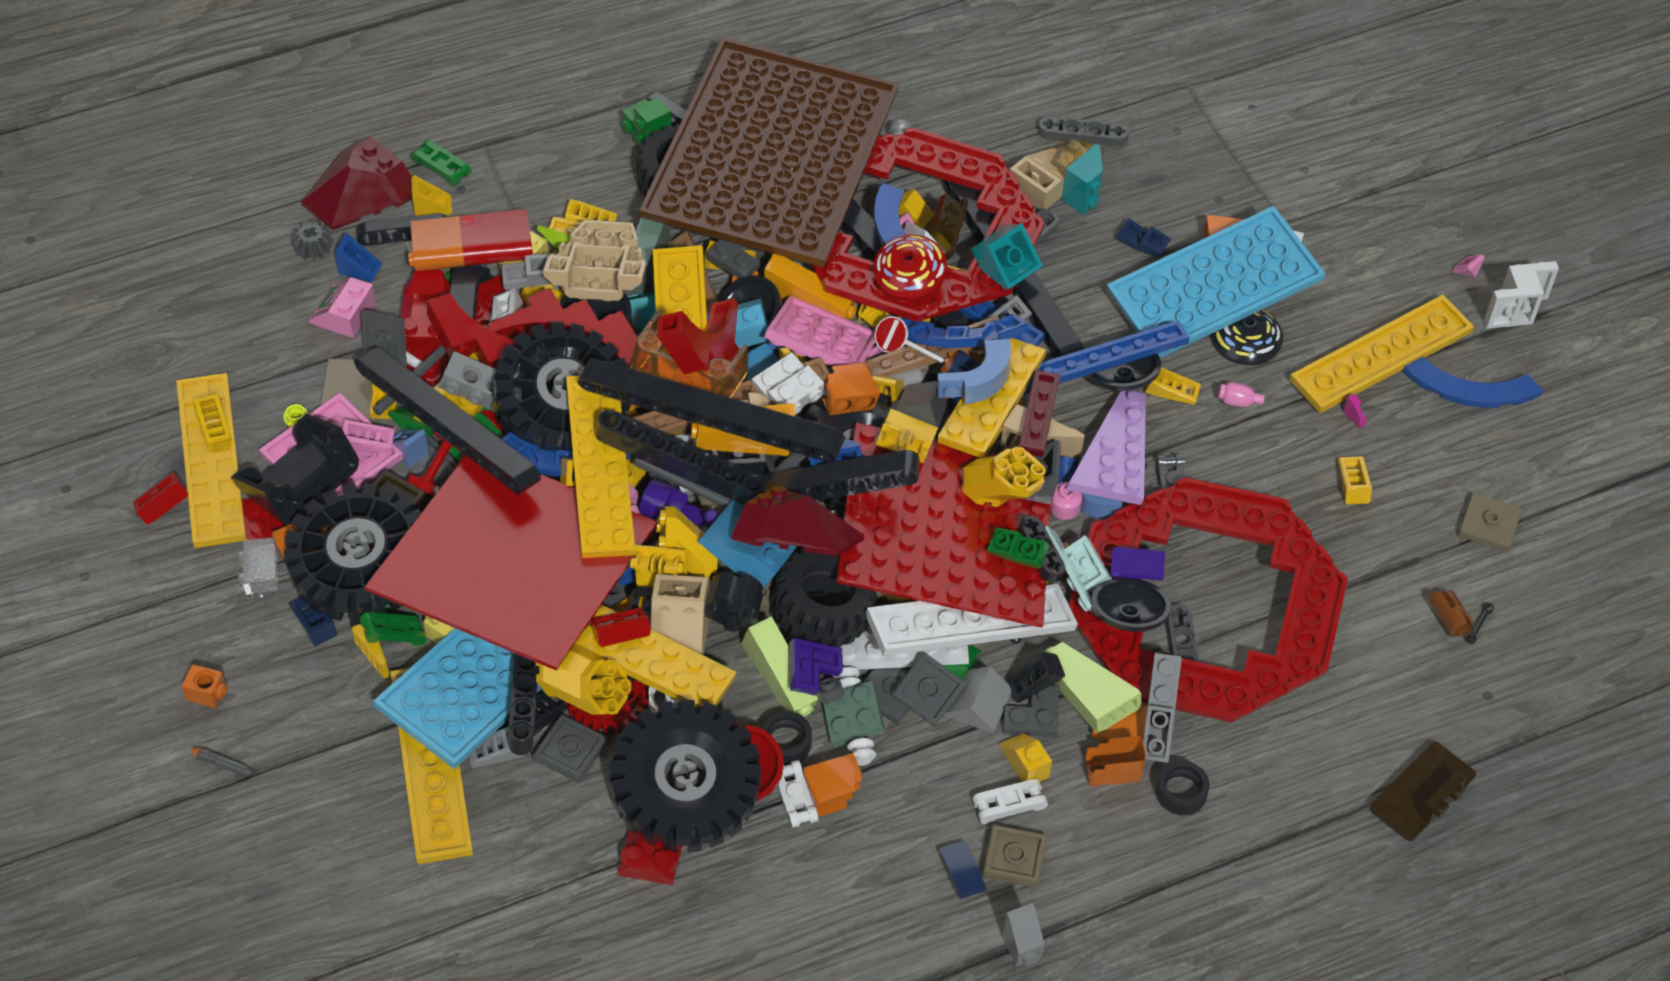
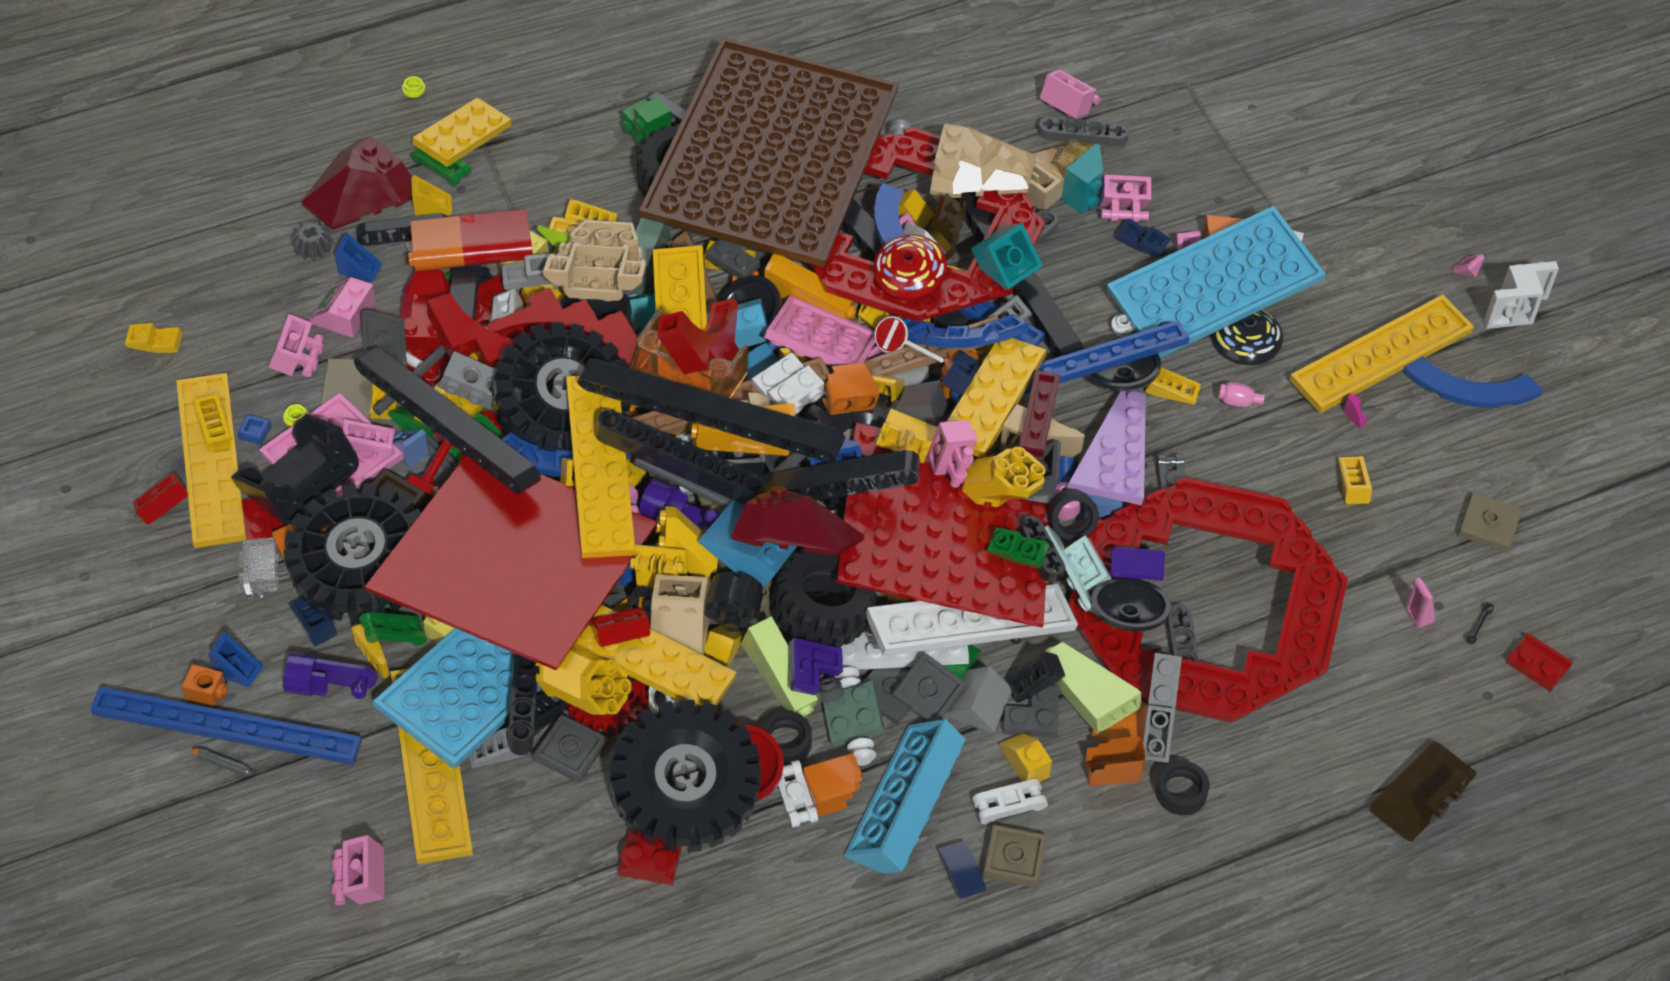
medium blue arch [937,339,1011,404] -> none
light grey slope [1002,903,1045,967] -> none
dark orange arm [1429,590,1474,637] -> none
none -> blue plate [90,687,362,765]
none -> yellow slope [125,323,183,353]
none -> blue slope [208,632,263,687]
none -> blue tile [237,414,272,445]
none -> bright pink brick [268,314,324,377]
none -> dark purple piece [283,653,378,699]
none -> bright pink brick [331,835,385,906]
none -> neon yellow plate [402,76,425,98]
none -> yellow plate [413,97,512,167]
none -> yellow slope [704,625,745,668]
none -> medium azure slope [844,719,966,874]
none -> bright pink brick [927,420,977,488]
none -> tan wedge [930,123,1036,198]
none -> bright pink brick [1040,69,1101,119]
none -> black tyre [1047,489,1099,541]
none -> bright pink brick [1099,175,1151,223]
none -> white plate [1111,314,1135,337]
none -> bright pink slope [1176,231,1201,251]
none -> bright pink slope [1405,578,1435,628]
none -> red plate [1506,633,1573,692]

